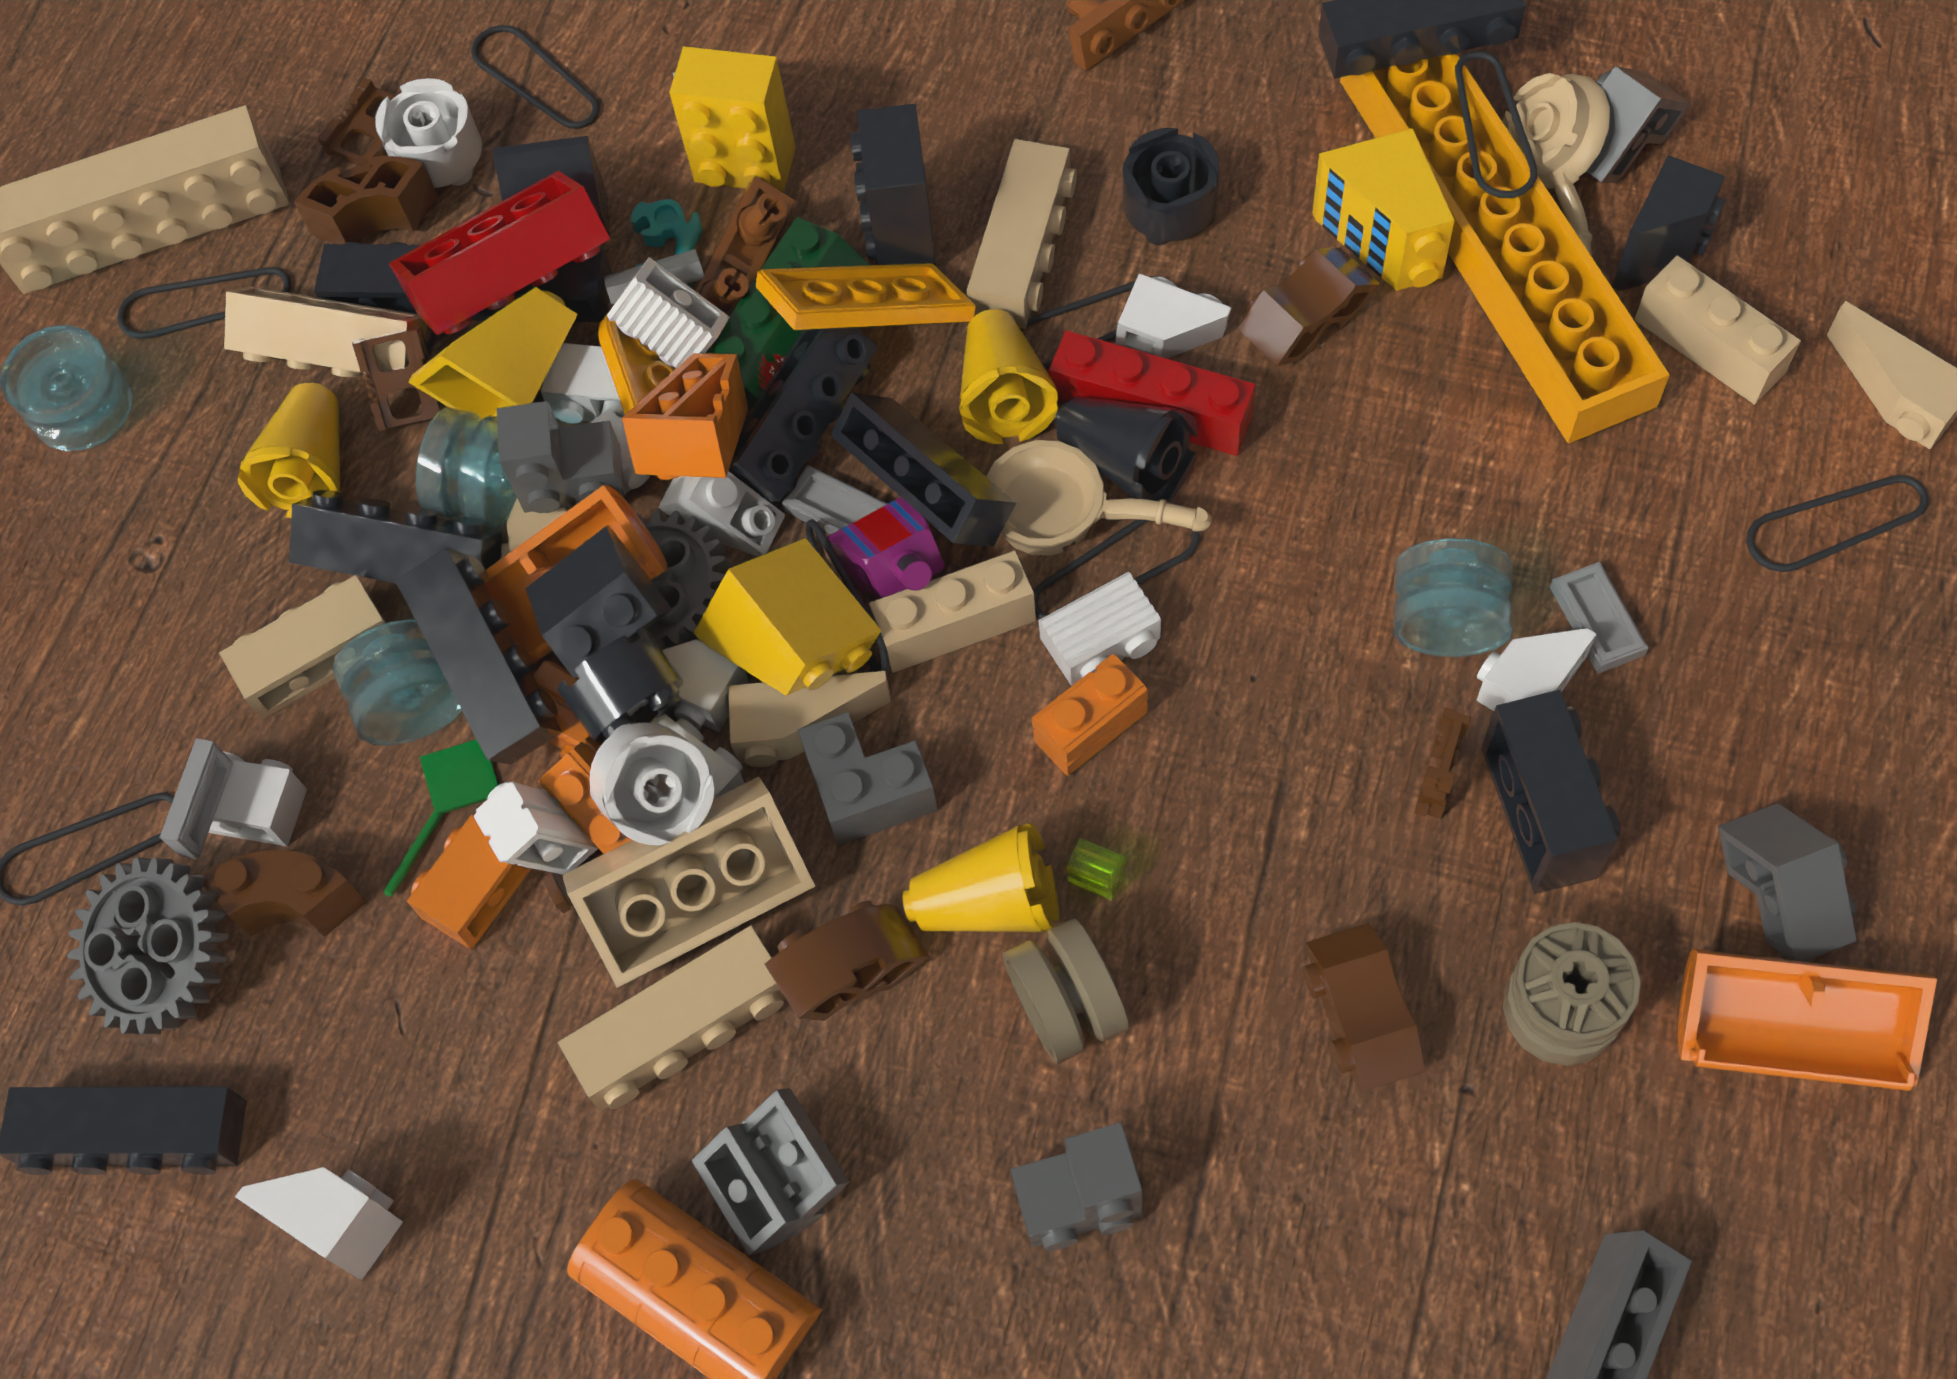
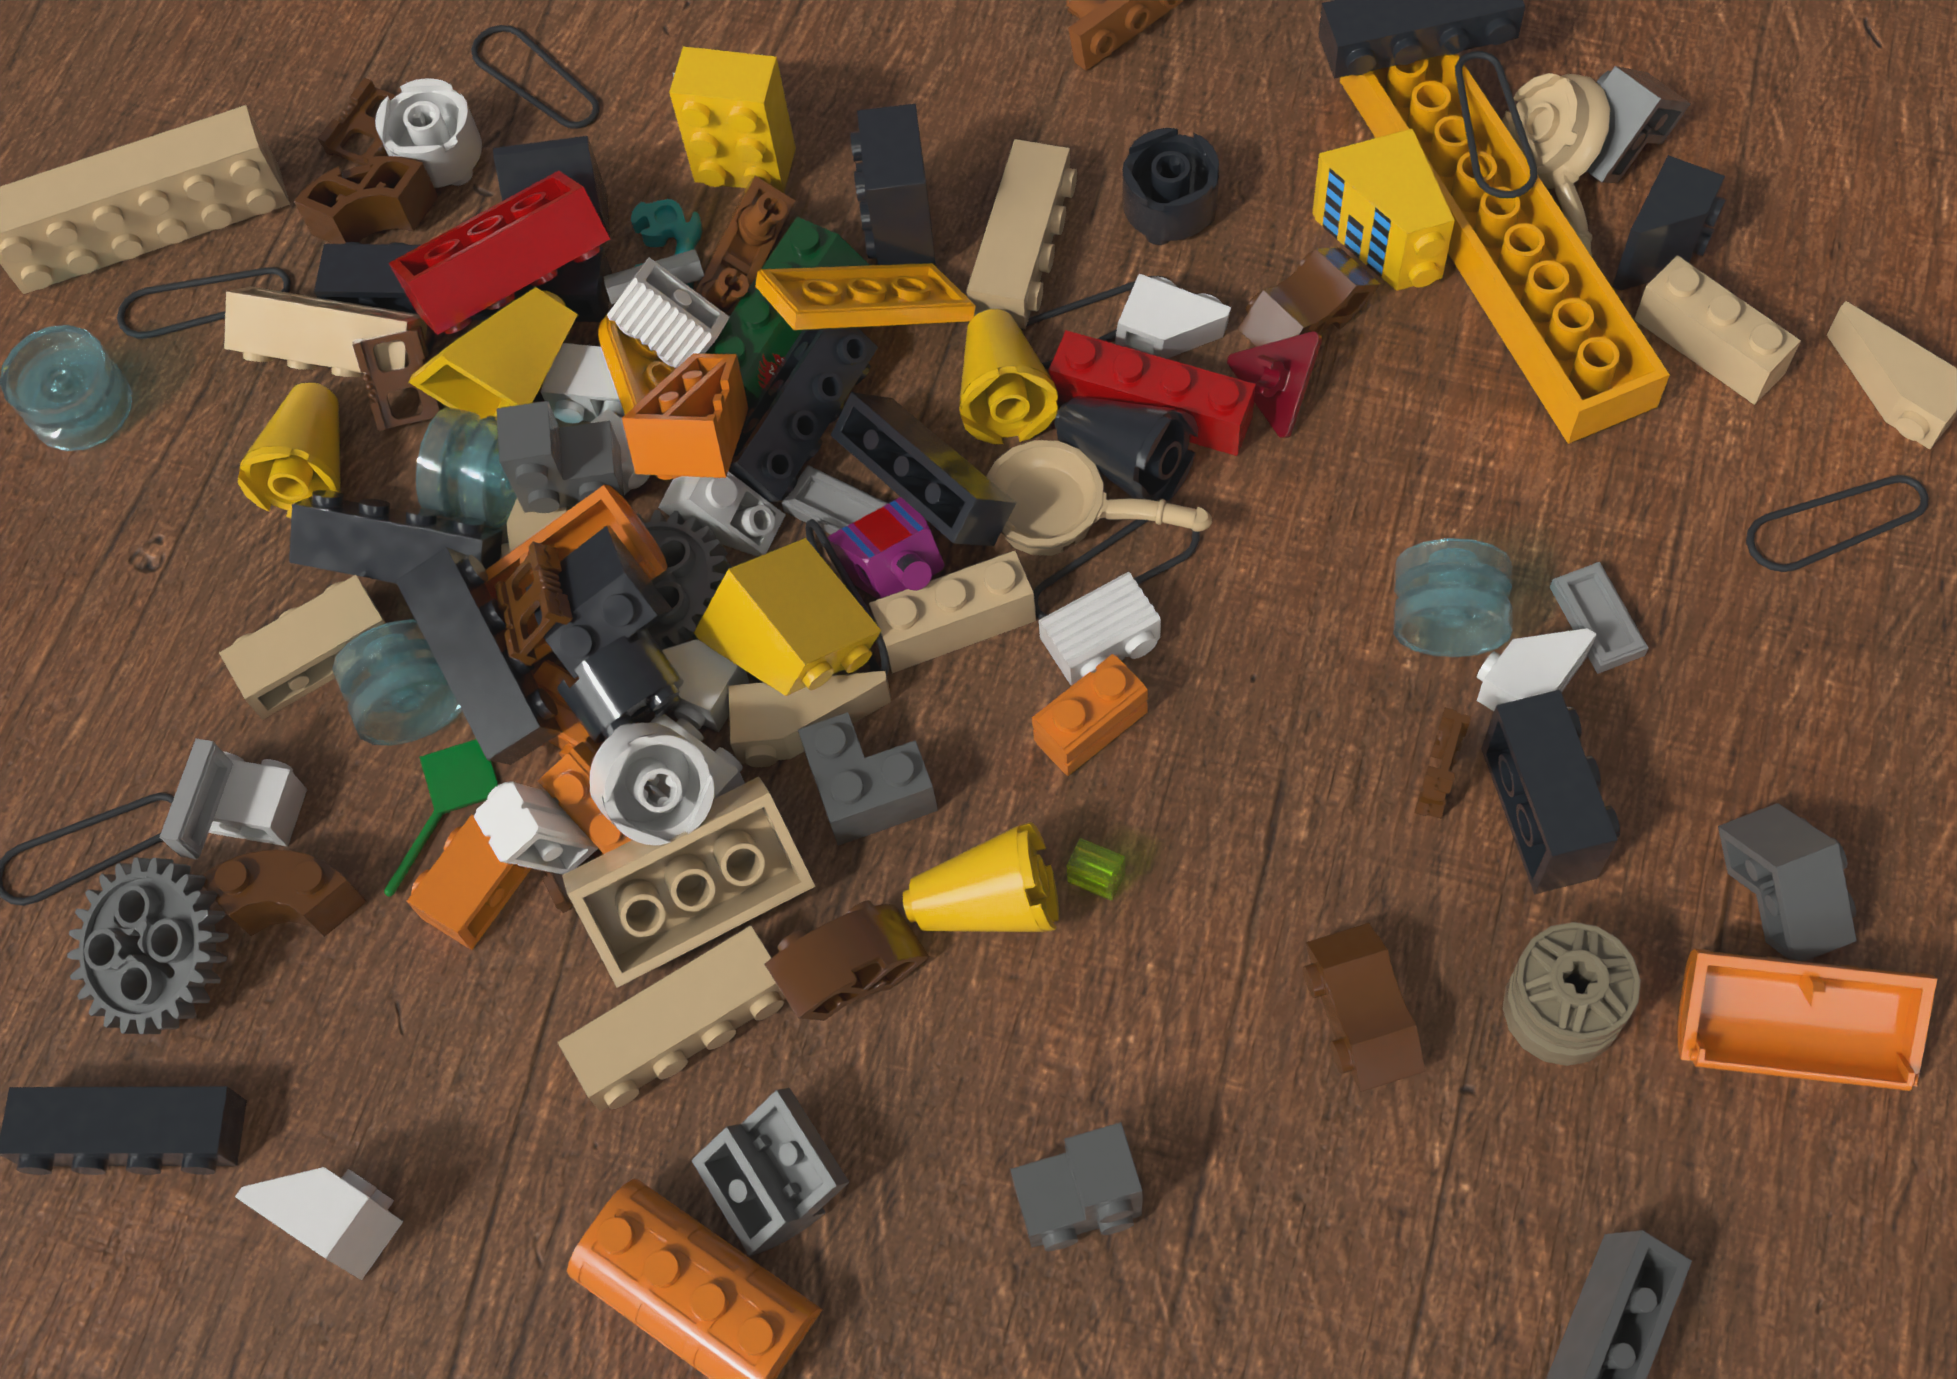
dark tan wheel [1002,918,1128,1064] -> none
none -> reddish brown piece [495,541,573,666]
none -> dark red piece [1227,331,1322,438]

